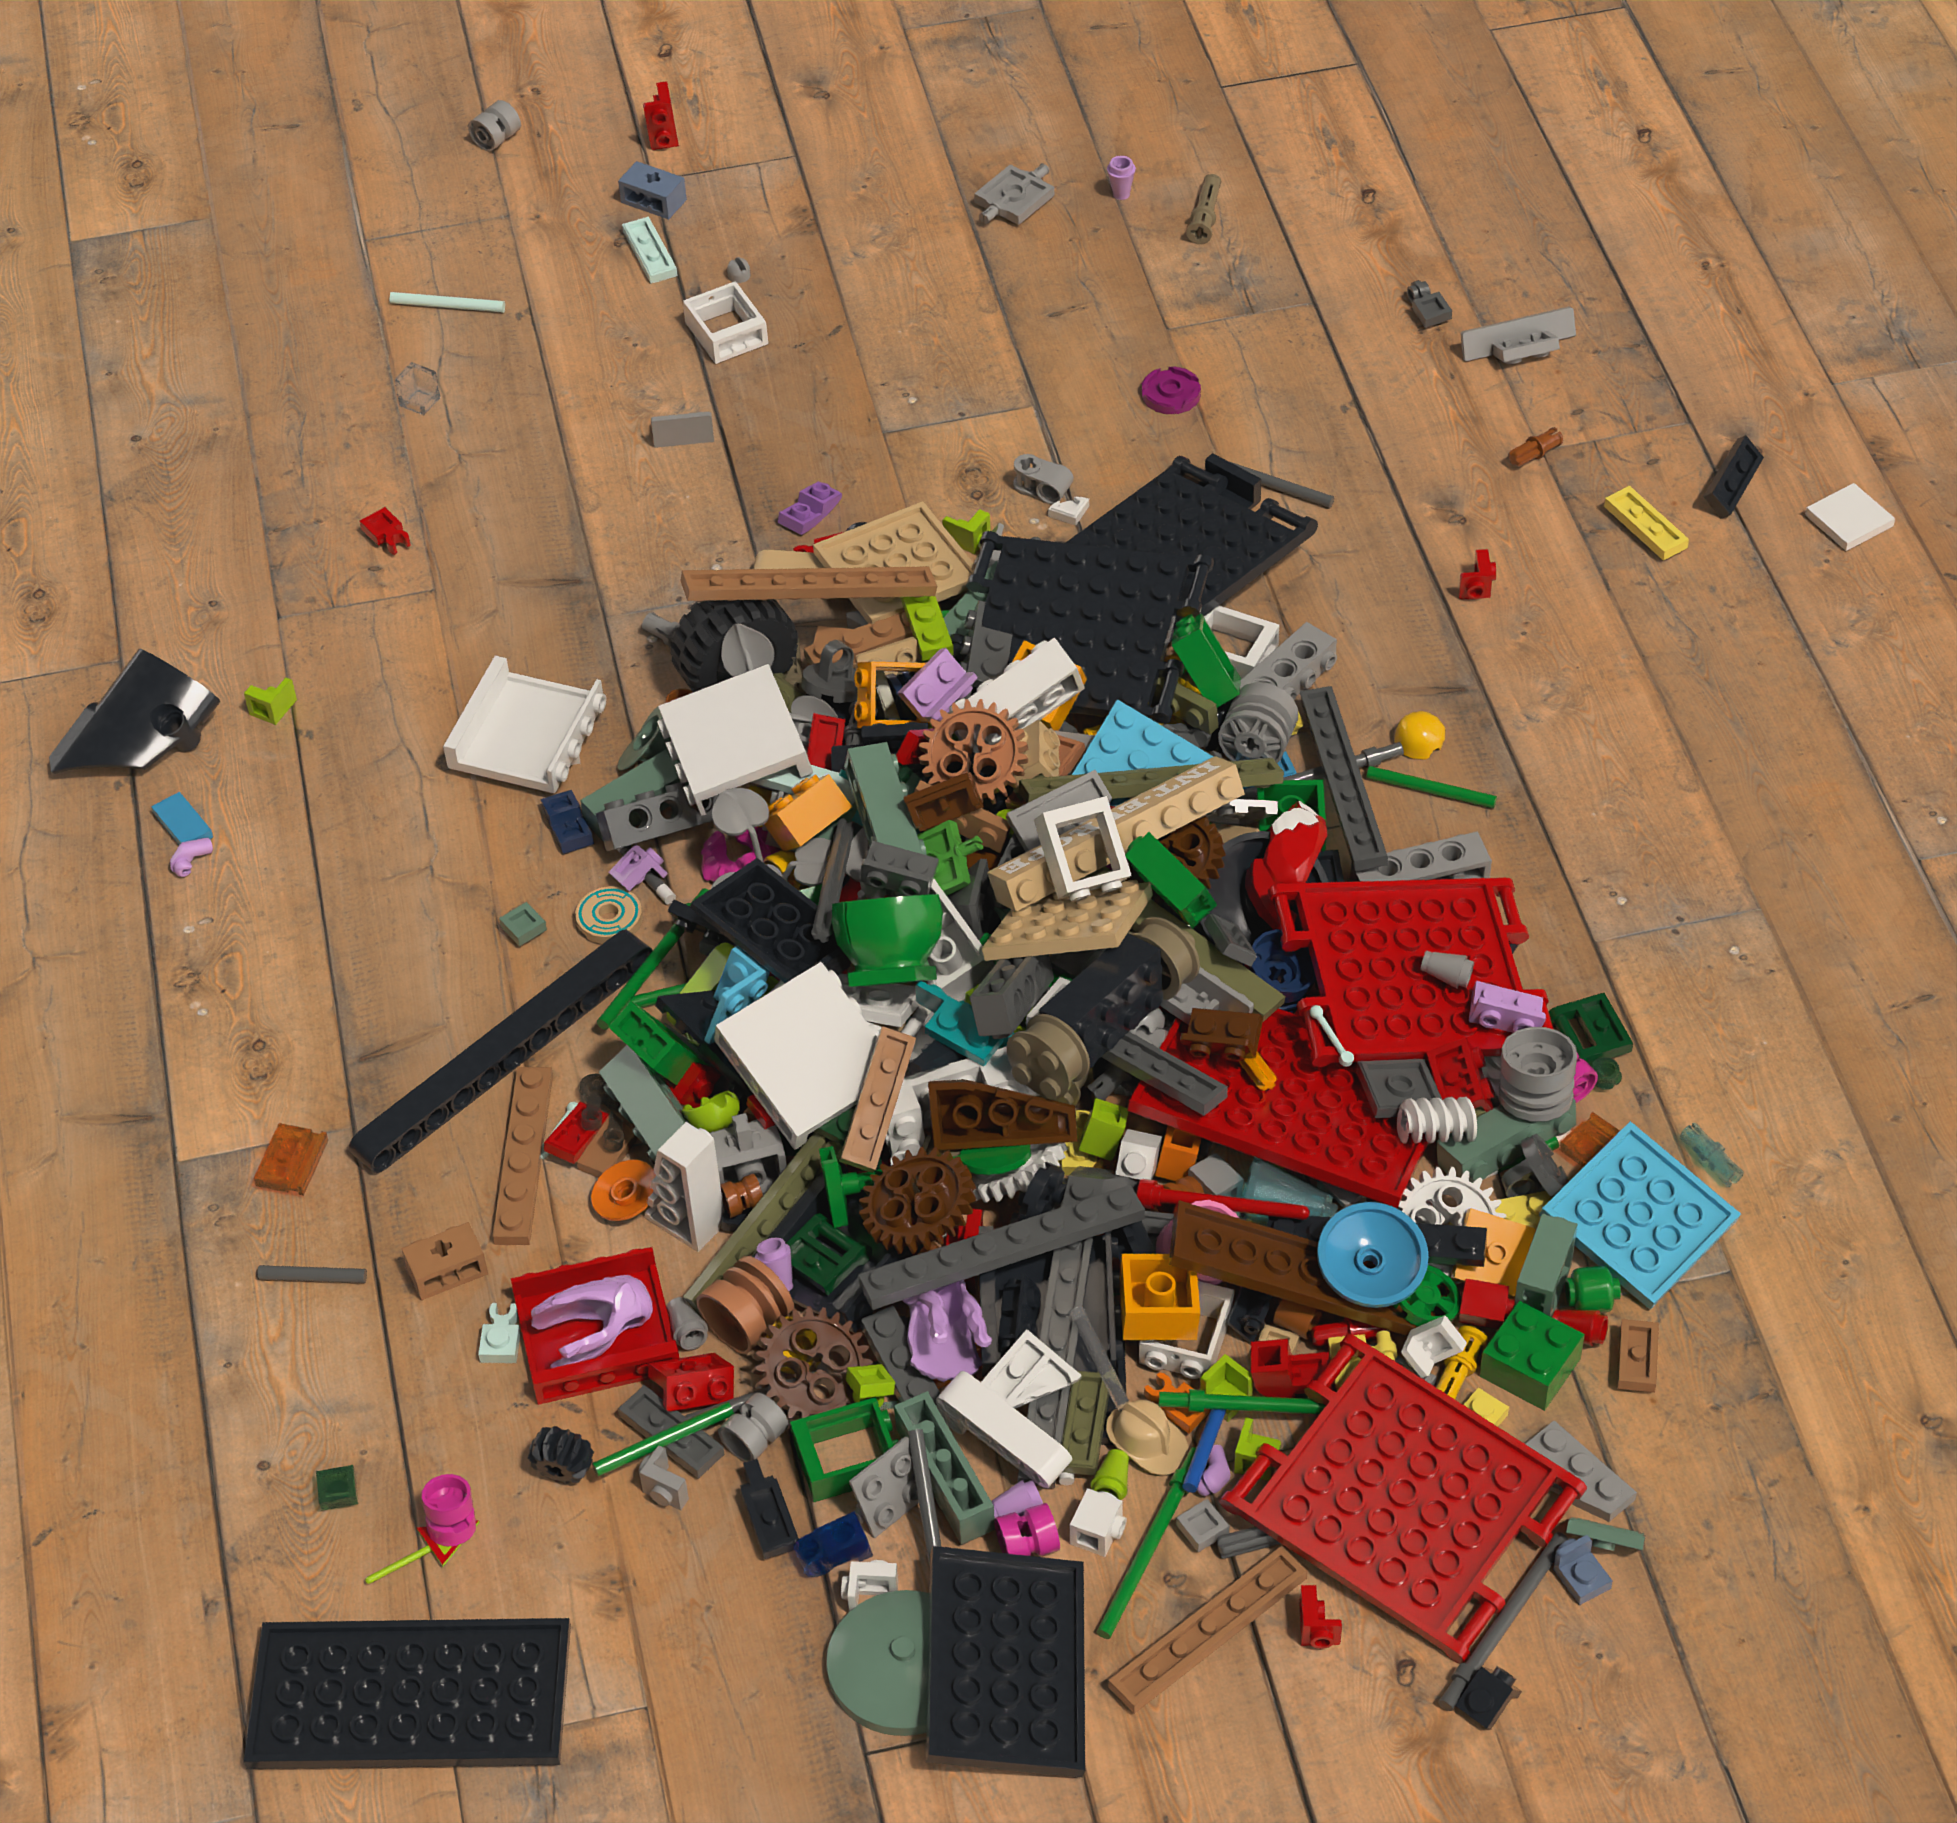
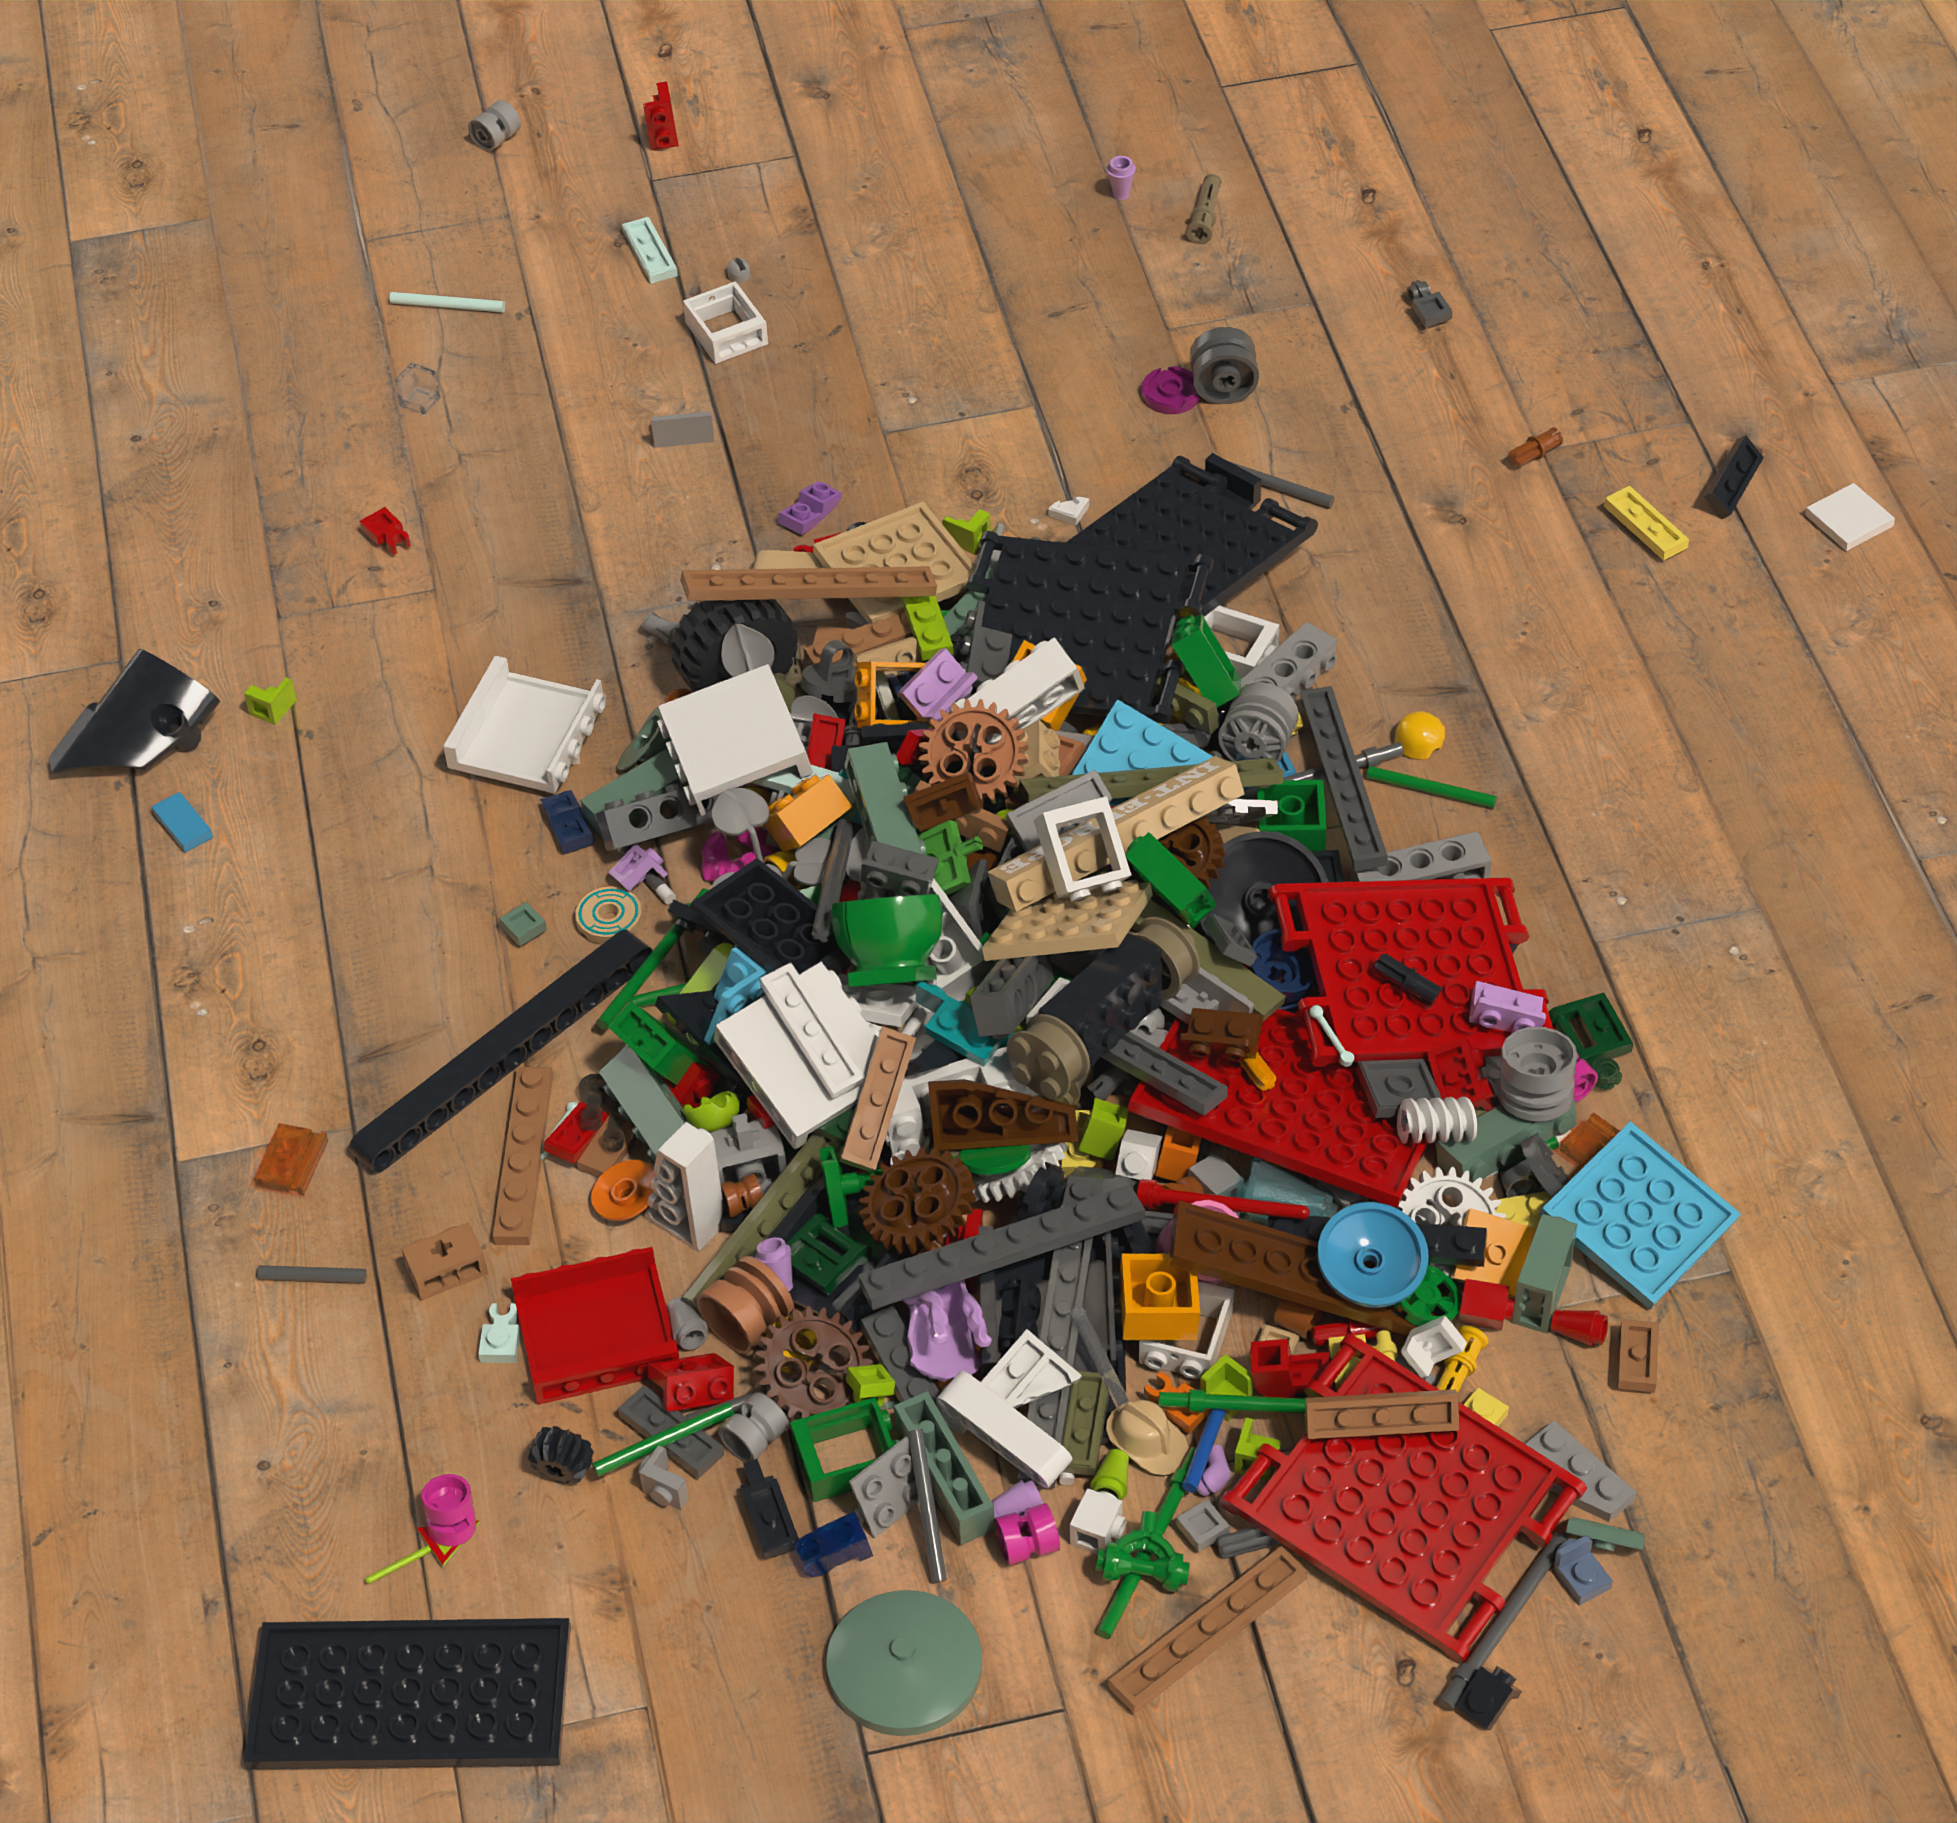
lavender arm [170,837,213,877] -> none
clear green plate [316,1465,359,1511] -> none
lavender hair [531,1275,653,1368] -> none
sand blue brick [618,161,687,220] -> none
white bracket [841,1560,898,1612] -> none
black plate [926,1546,1085,1778] -> none
light grey plate [974,163,1055,225] -> none
light grey piece [1013,454,1074,504] -> none
black hinge [1227,1286,1274,1344] -> none
red animal [1245,801,1328,930] -> none
red bracket [1299,1585,1342,1649] -> none
light grey cone [1420,951,1474,989] -> none
red bracket [1459,549,1496,599] -> none
light grey bracket [1460,306,1576,364] -> none
green brick [1480,1300,1585,1411] -> none
green head [1565,1266,1621,1313] -> none
clear light blue pin [1680,1123,1744,1187] -> none
none -> white plate [759,963,865,1099]
none -> green piece [1095,1511,1190,1592]
none -> dark grey wheel [1190,327,1259,404]
none -> medium nougat plate [1305,1389,1459,1439]
none -> black axle [1374,954,1443,1006]

